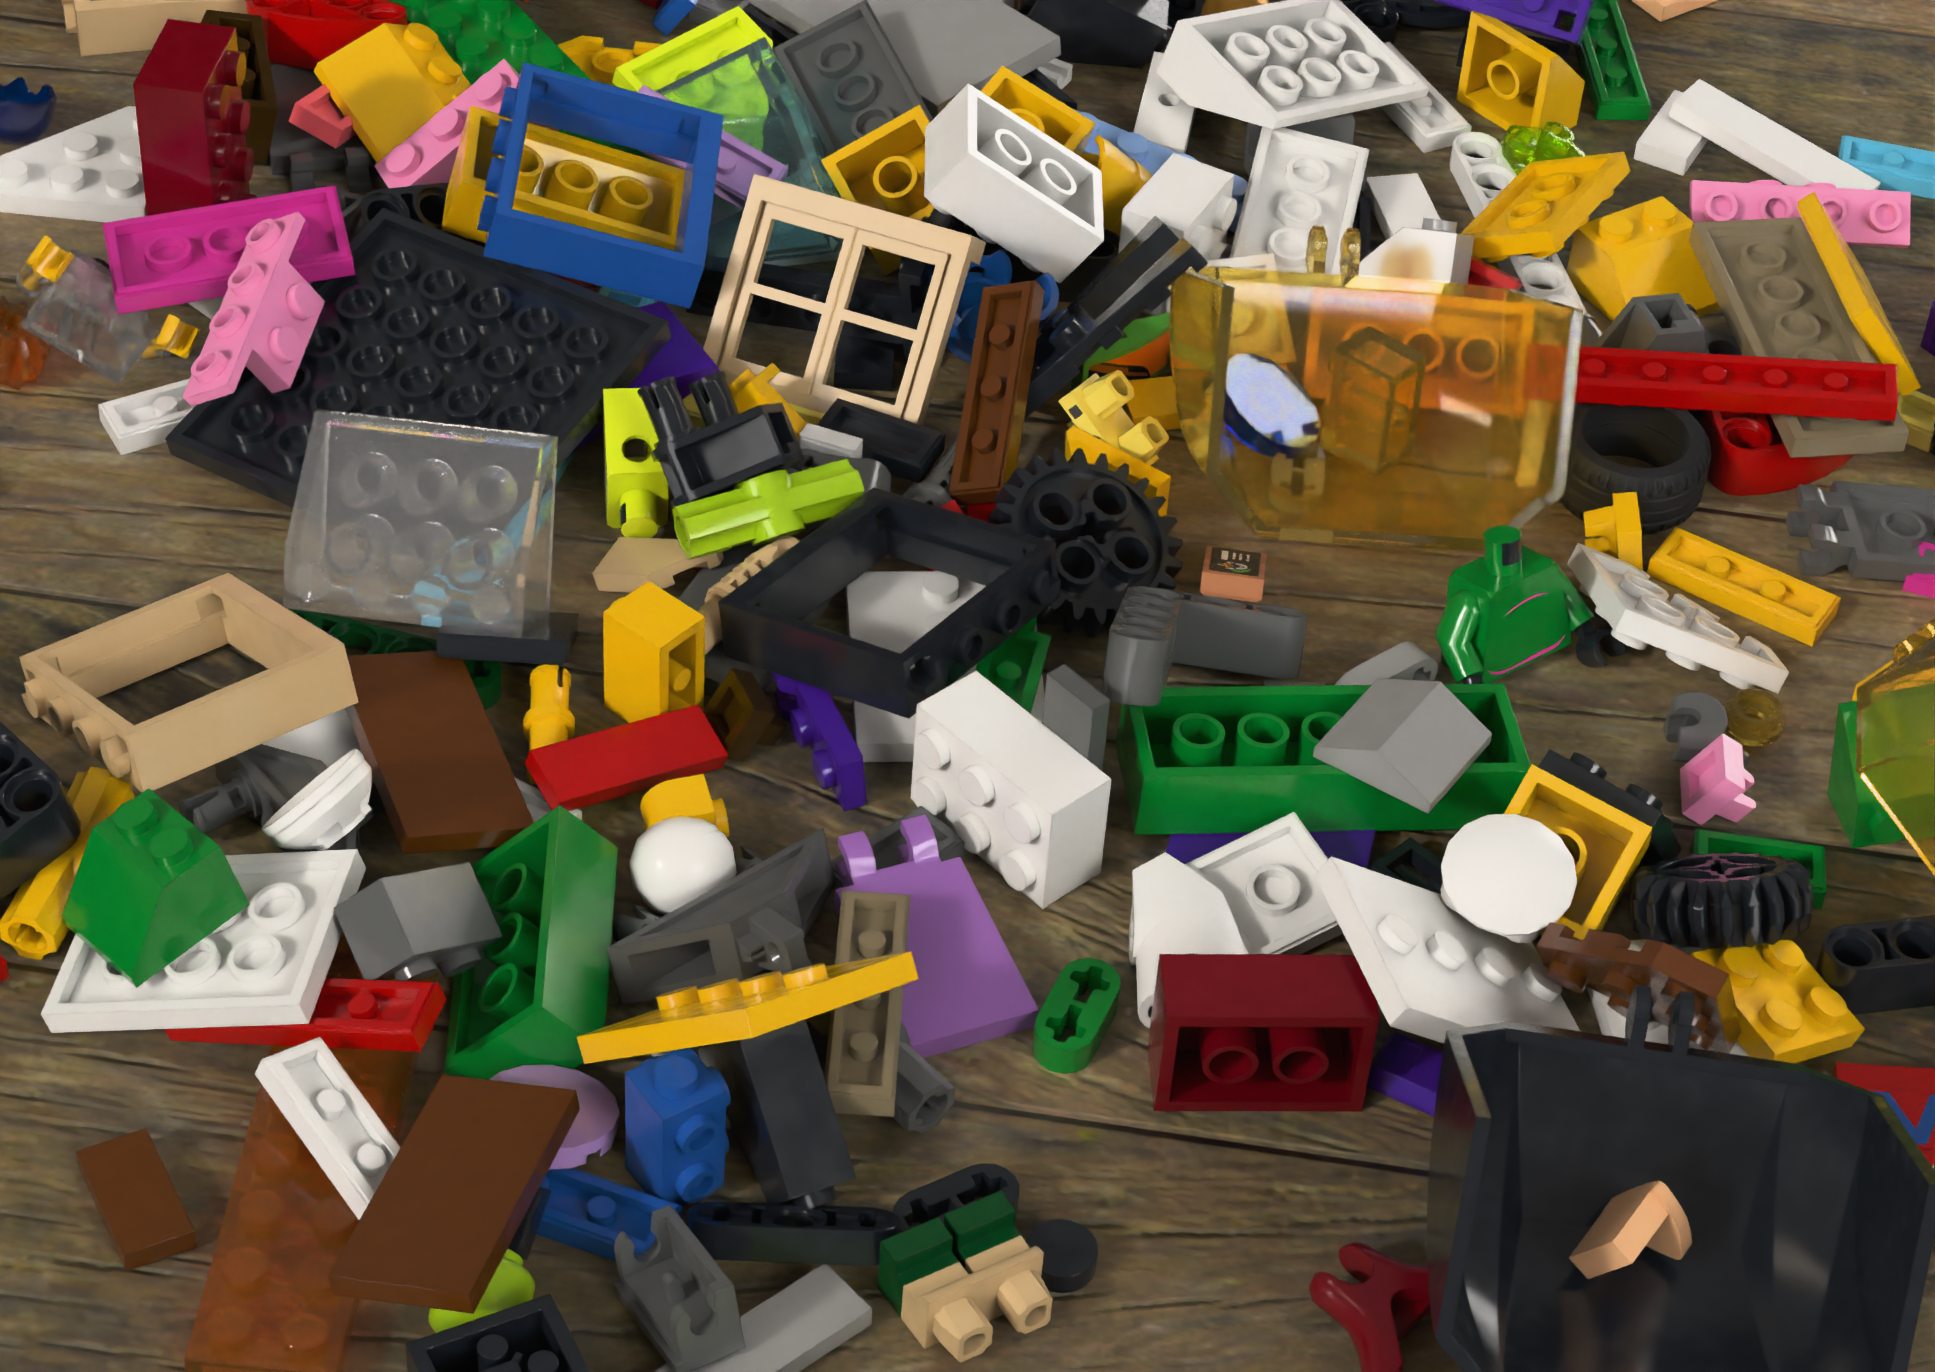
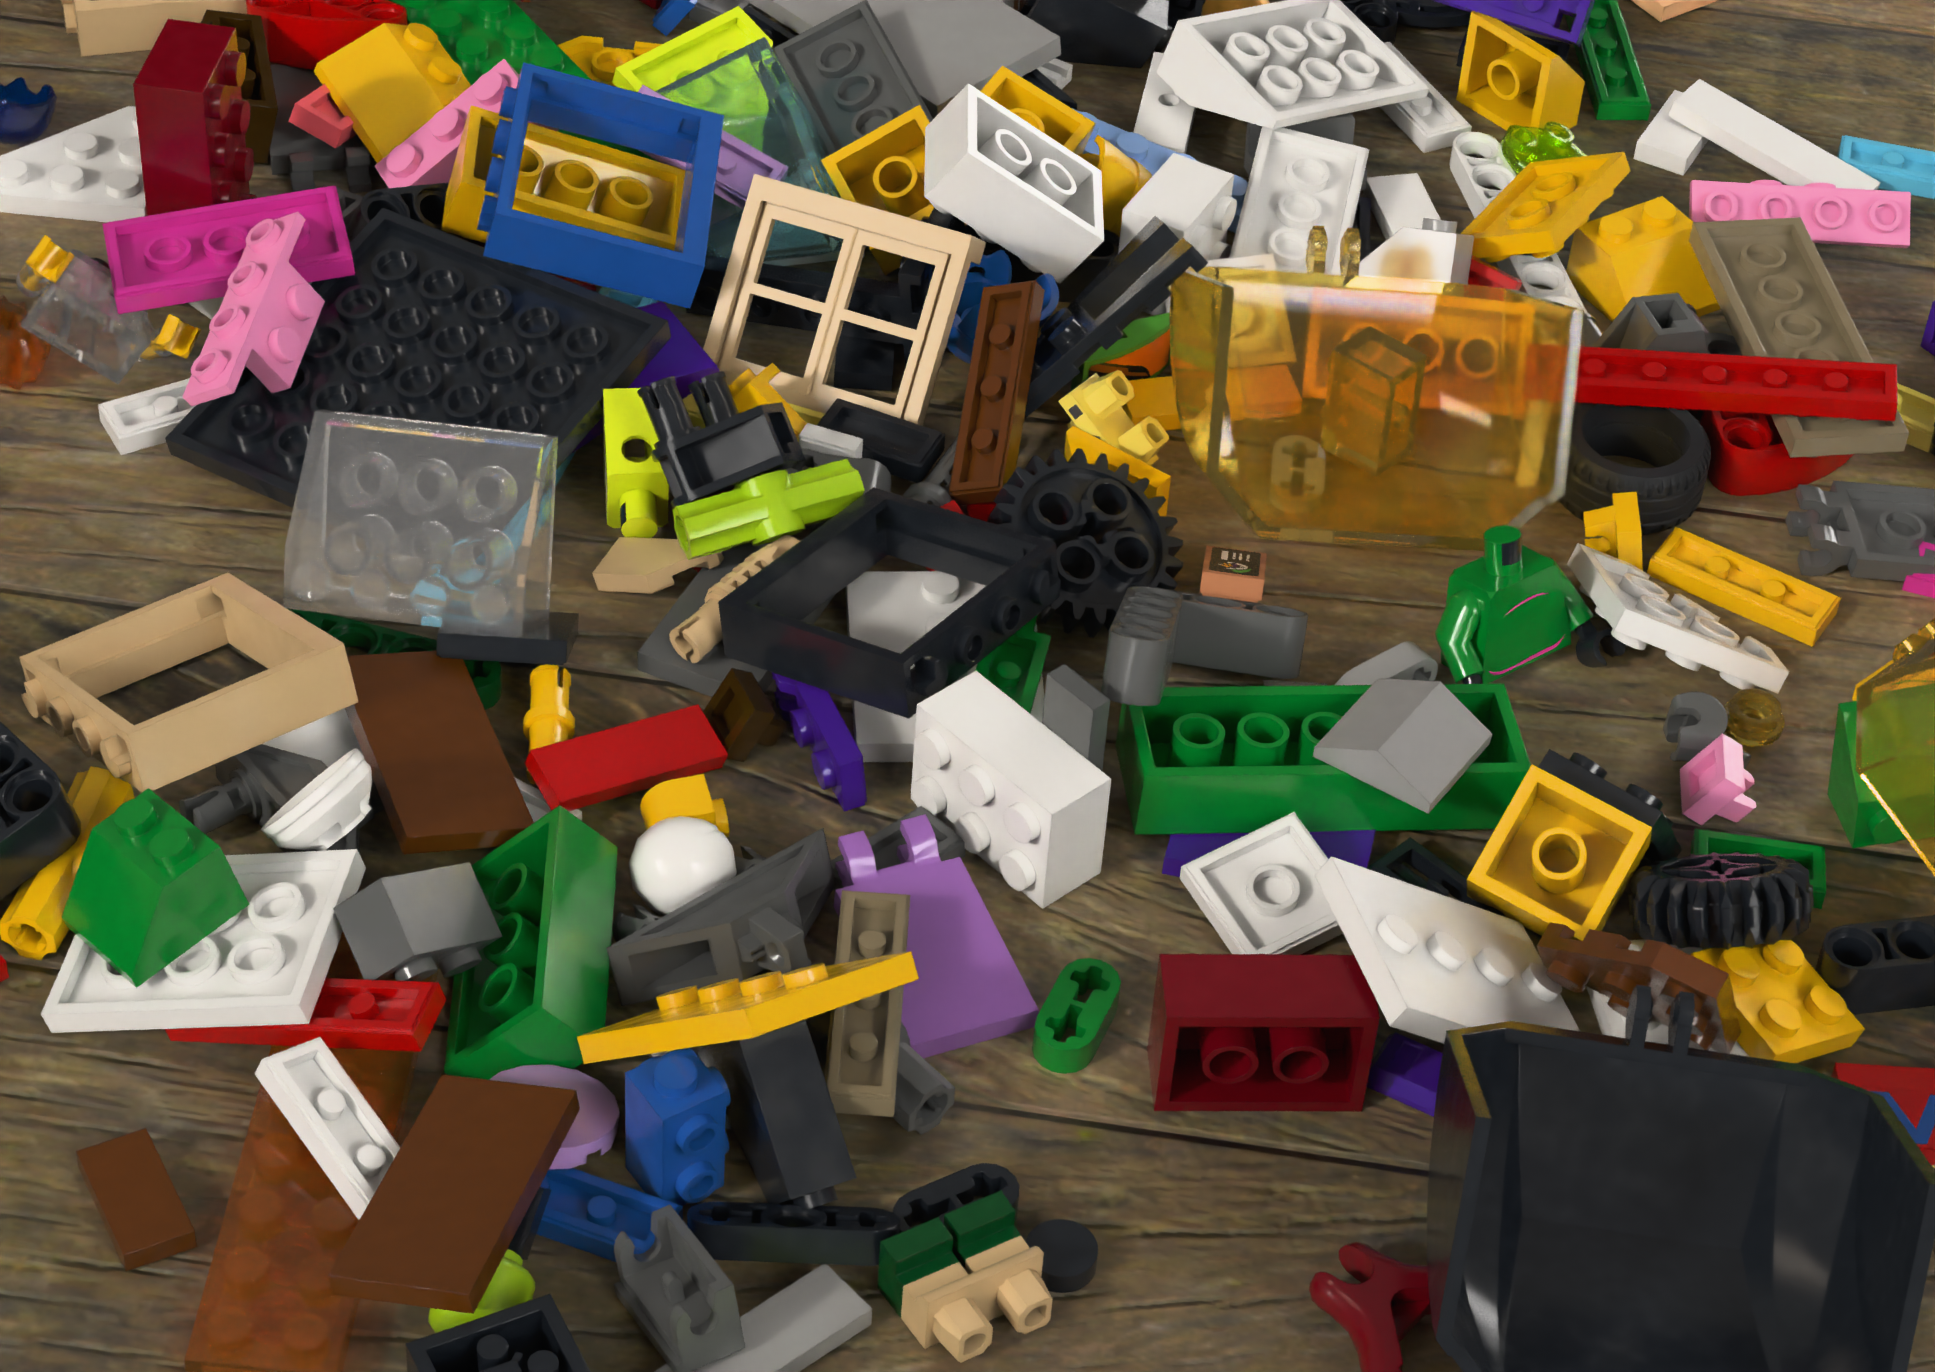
yellow brick [603,581,705,723] -> none
white panel [1129,852,1248,1028] -> none
clear blue tile [1211,353,1320,459] -> none
white dish [1441,814,1577,943] -> none
light nougat tile [1569,1180,1692,1279] -> none
yellow tile [1796,192,1921,397] -> none

